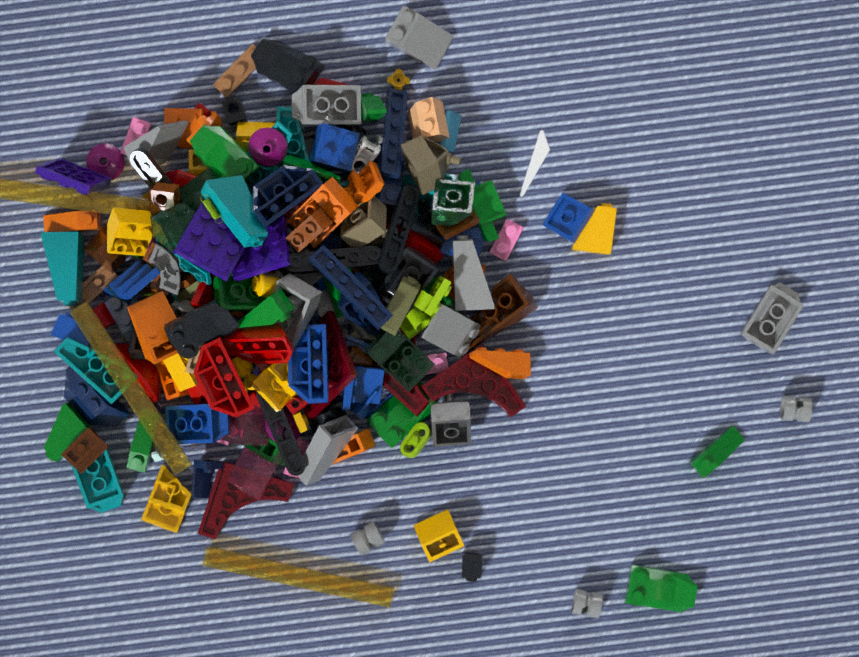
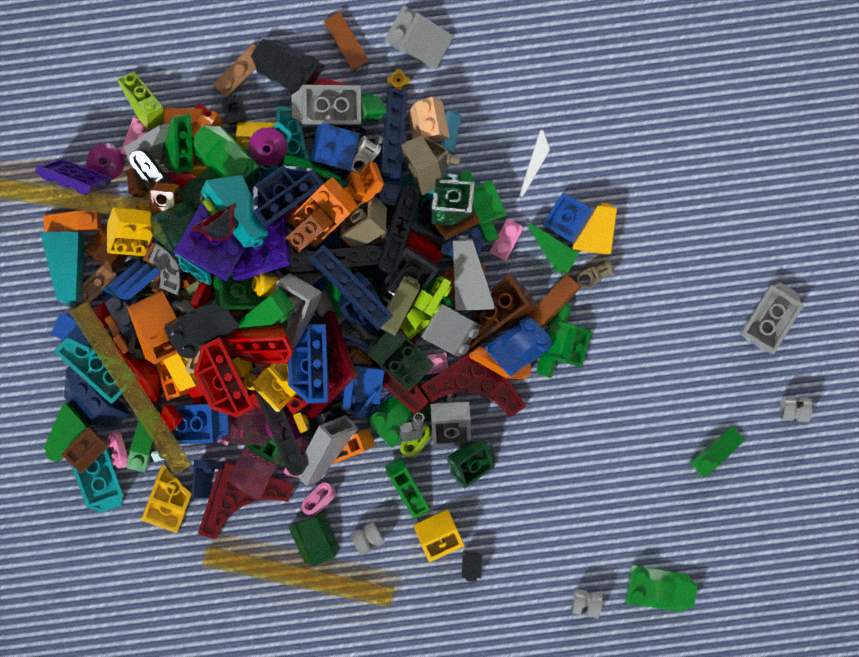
none -> dark orange tile [105,314,129,354]
none -> bright pink plate [106,431,128,468]
none -> lime slope [117,72,164,130]
none -> reddish brown cone [126,168,147,198]
none -> red slope [160,404,184,432]
none -> green slope [164,113,193,174]
none -> hat [192,203,237,241]
none -> dark green slope [288,511,340,566]
none -> bright pink plate [301,482,335,517]
none -> dark orange tile [324,12,369,71]
none -> green slope [385,457,430,519]
none -> dark grey piece [400,413,425,442]
none -> dark green slope [445,440,495,489]
none -> blue slope [485,318,552,377]
none -> green slope [528,223,579,275]
none -> dark orange tile [528,274,581,329]
none -> green plate [537,304,592,378]
none -> dark tan connector [576,259,615,289]

